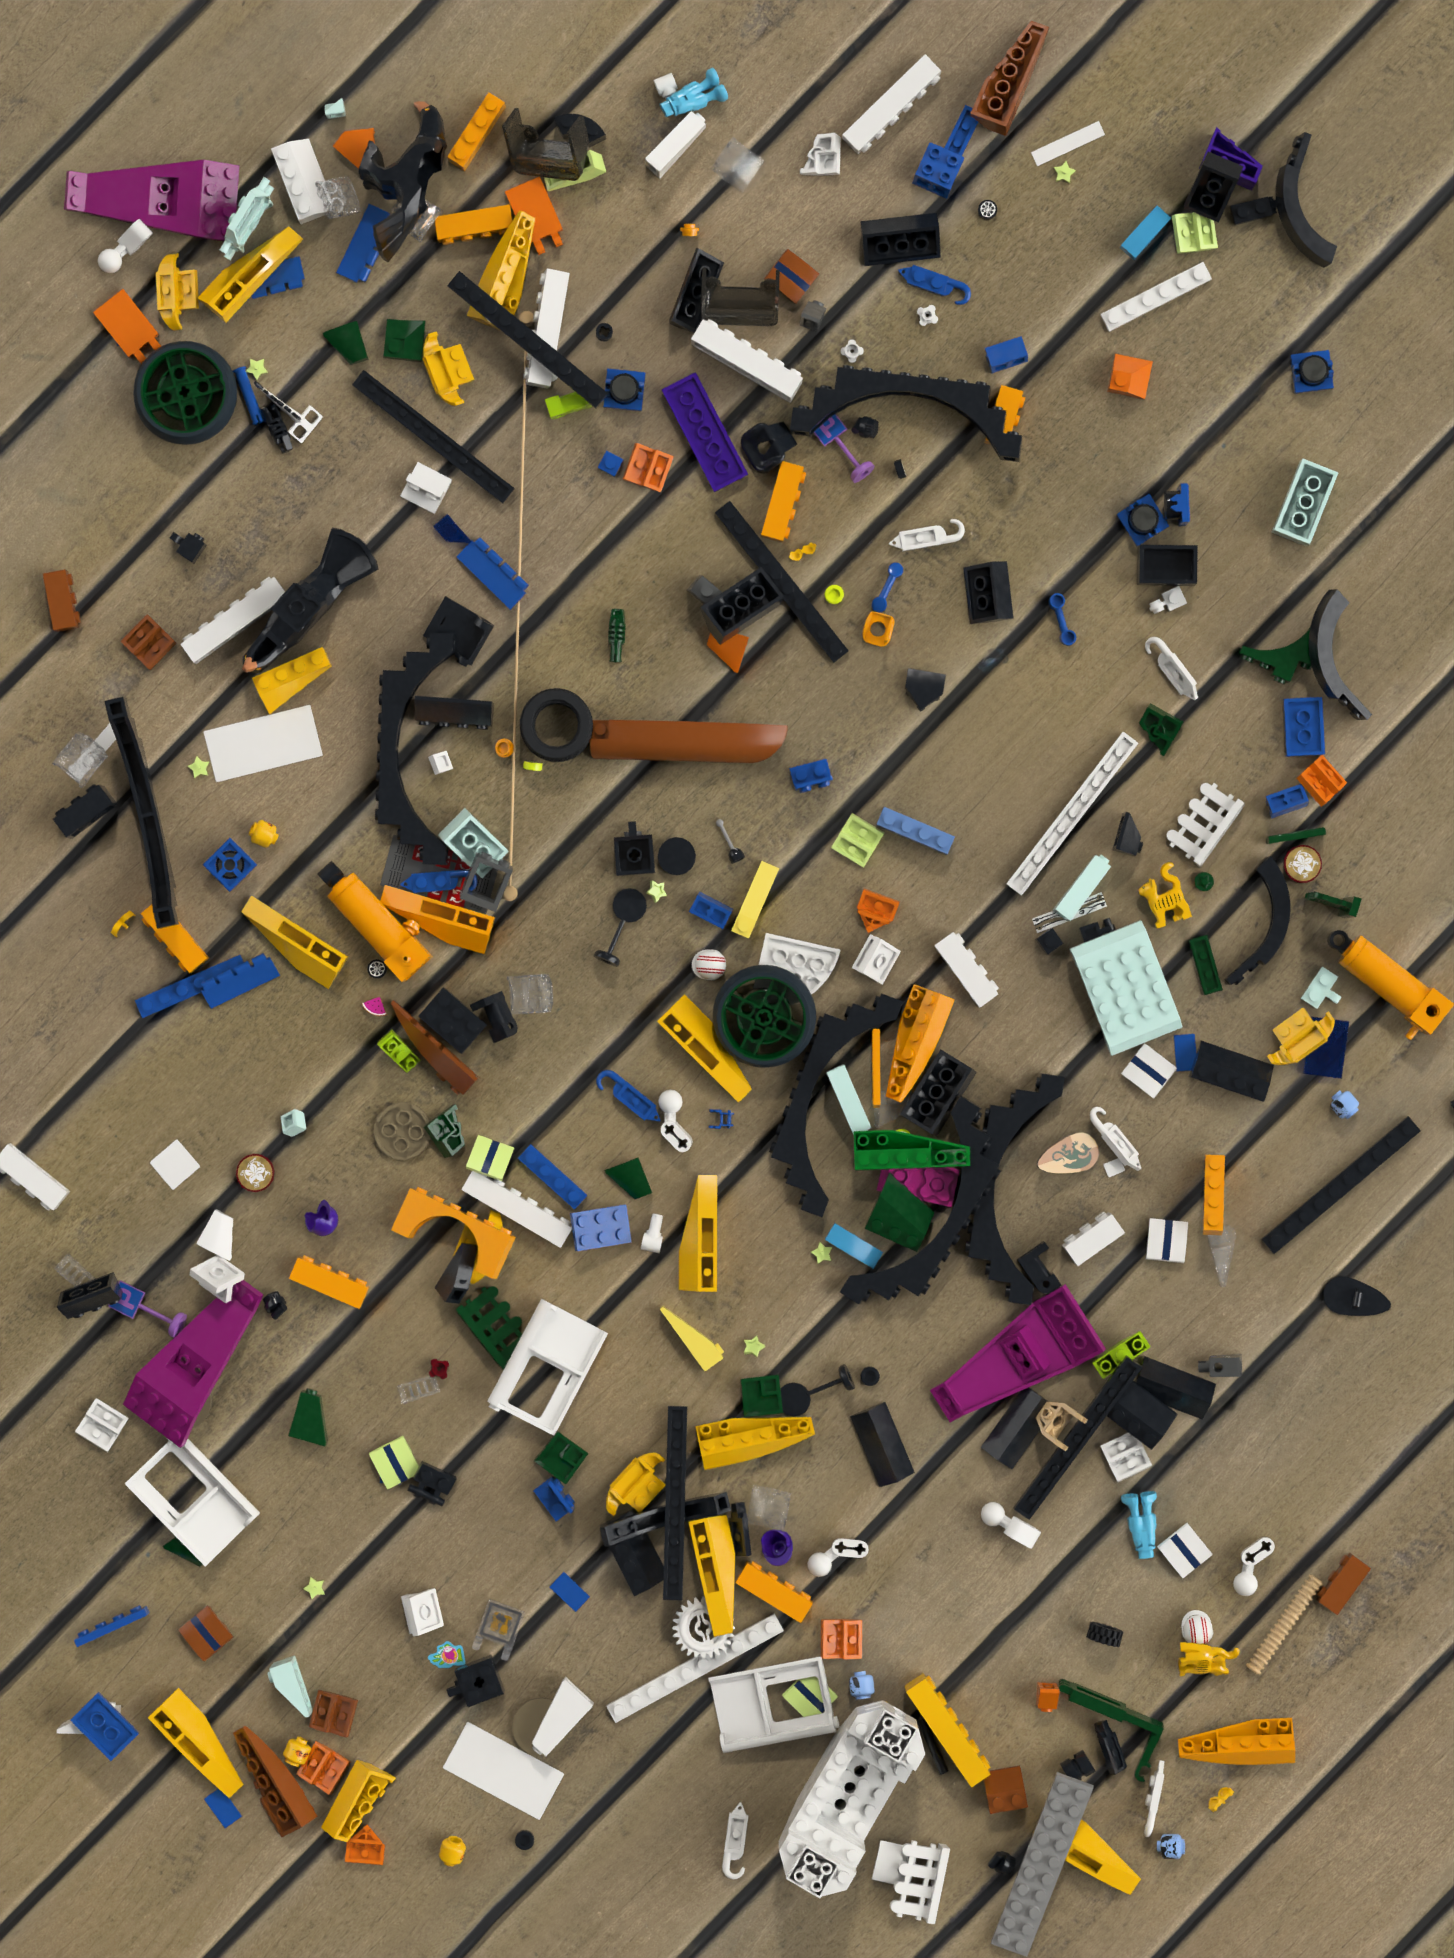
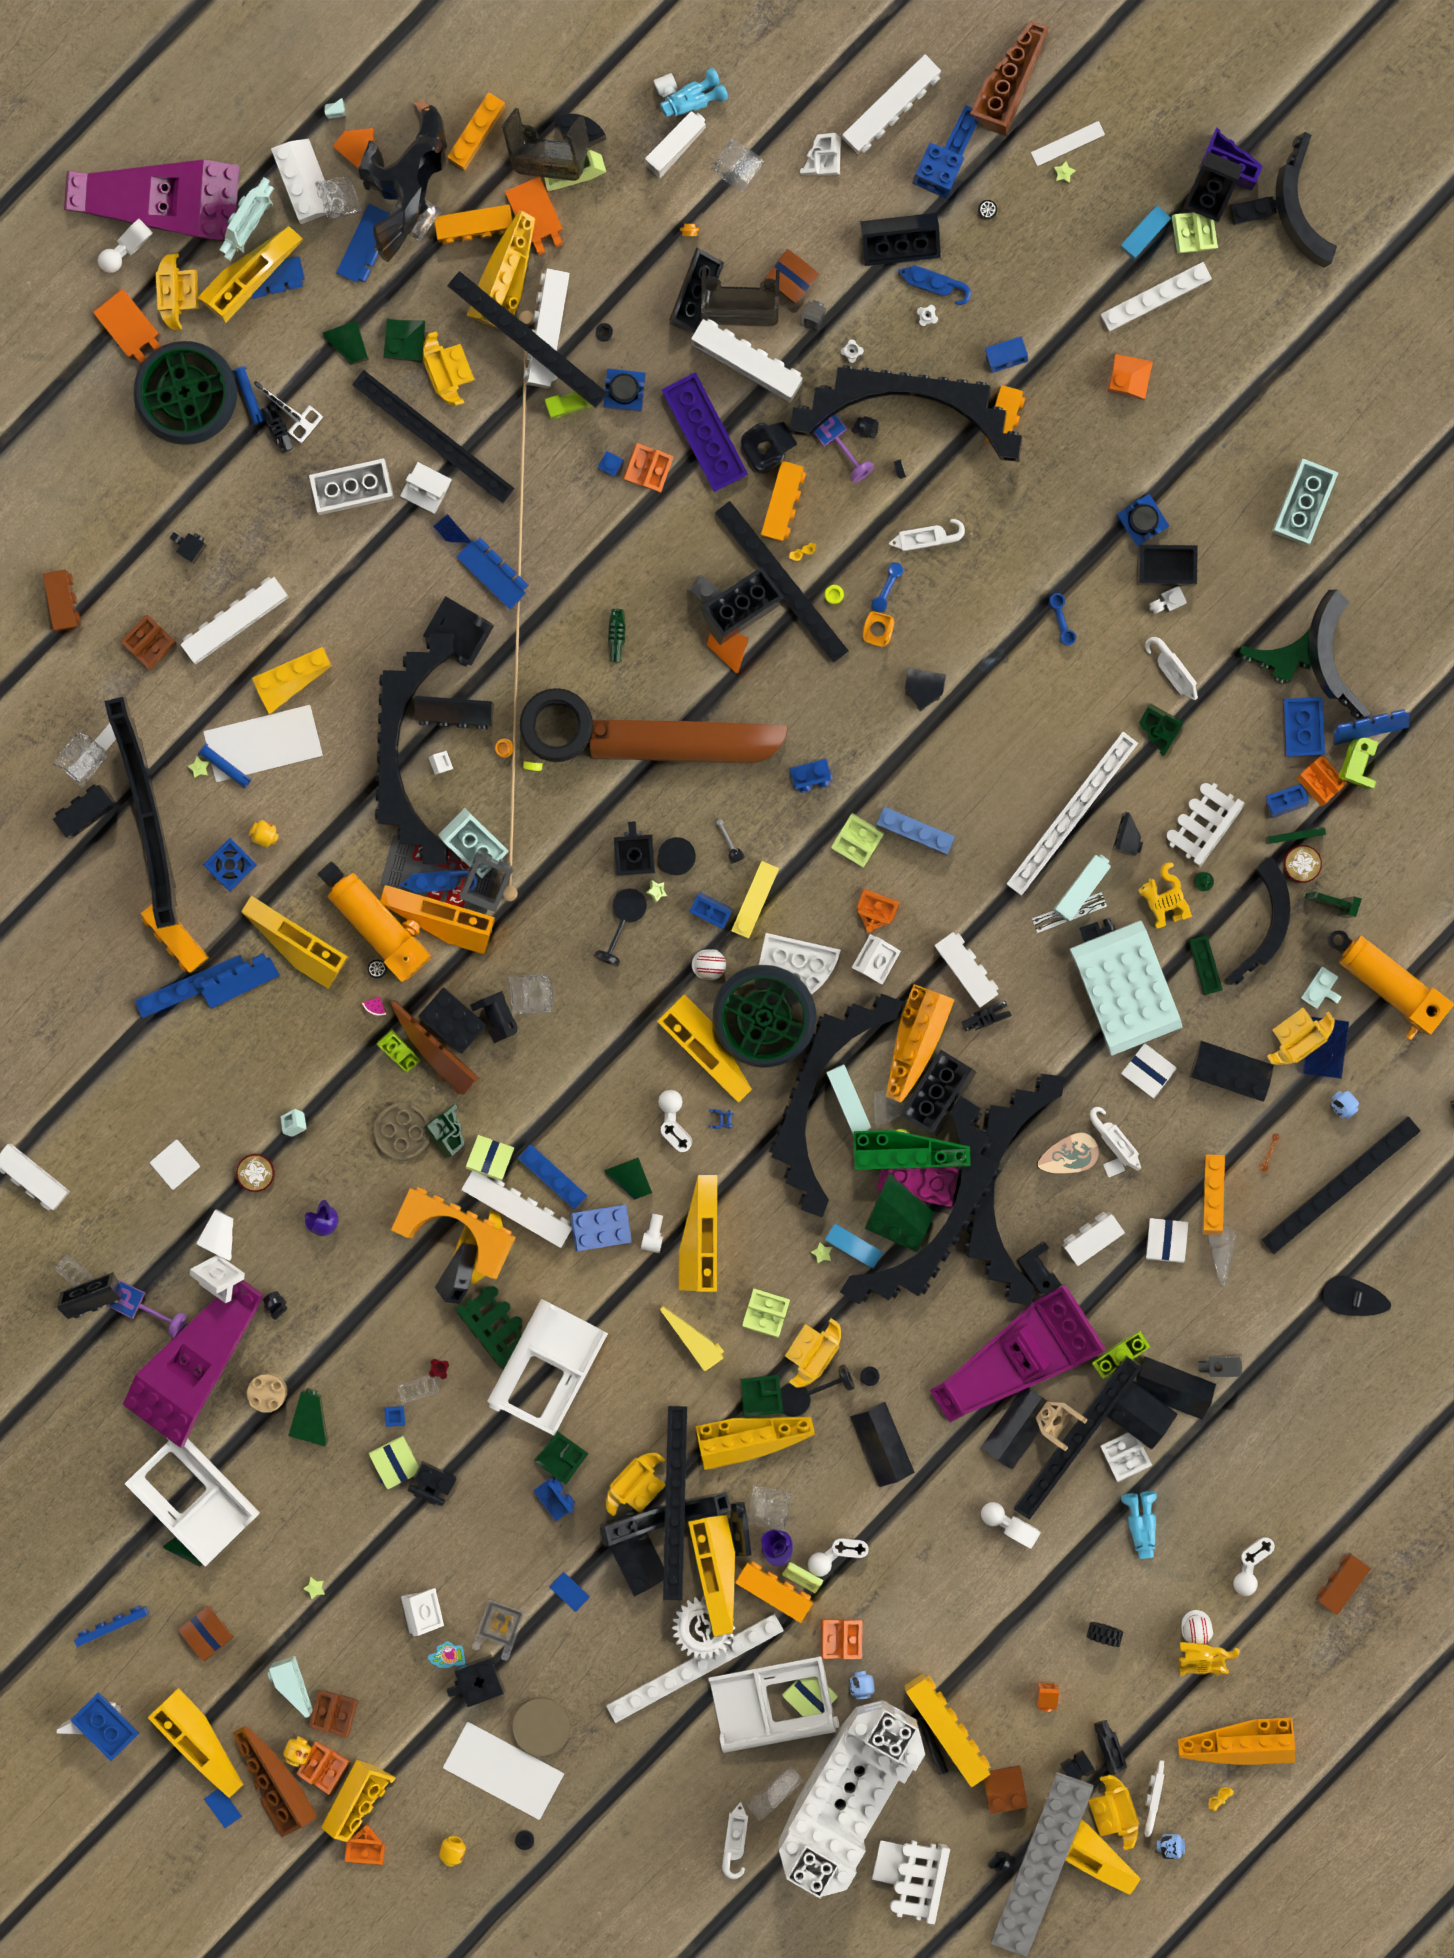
white slope [75,1398,129,1453] -> none
yellow piece [110,910,136,938] -> none
black animal [242,528,379,673] -> none
yellowish green piece [246,359,268,380] -> none
light orange brick [289,1255,370,1309] -> none
white slope [532,1676,594,1756] -> none
blue plate [596,1070,661,1121] -> none
yellowish green piece [744,1336,765,1357] -> none
light orange tile [872,1029,881,1108] -> none
black slope [963,561,1014,624] -> none
black brick [1035,928,1064,955] -> none
dark green hinge [1059,1679,1164,1782] -> none
white slope [1157,1523,1213,1578] -> none
blue piece [1164,483,1190,526] -> none
blue sticker [1174,1034,1196,1071] -> none
tan piece [1246,1574,1323,1675] -> none
piece [1290,350,1334,393] -> none
none -> blue pin [198,743,252,789]
none -> tan brick [247,1372,288,1413]
none -> white brick [309,458,394,515]
none -> blue plate [384,1405,406,1427]
none -> yellowish green slope [742,1289,790,1339]
none -> clear slope [747,1766,803,1822]
none -> yellowish green tile [782,1562,823,1593]
none -> yellow plate [785,1318,841,1388]
none -> black hinge [962,1001,1012,1032]
none -> yellow plate [1089,1775,1140,1850]
none -> clear orange hinge [1260,1133,1280,1172]
none -> blue windscreen [1333,709,1410,745]
none -> lime piece [1338,738,1379,789]

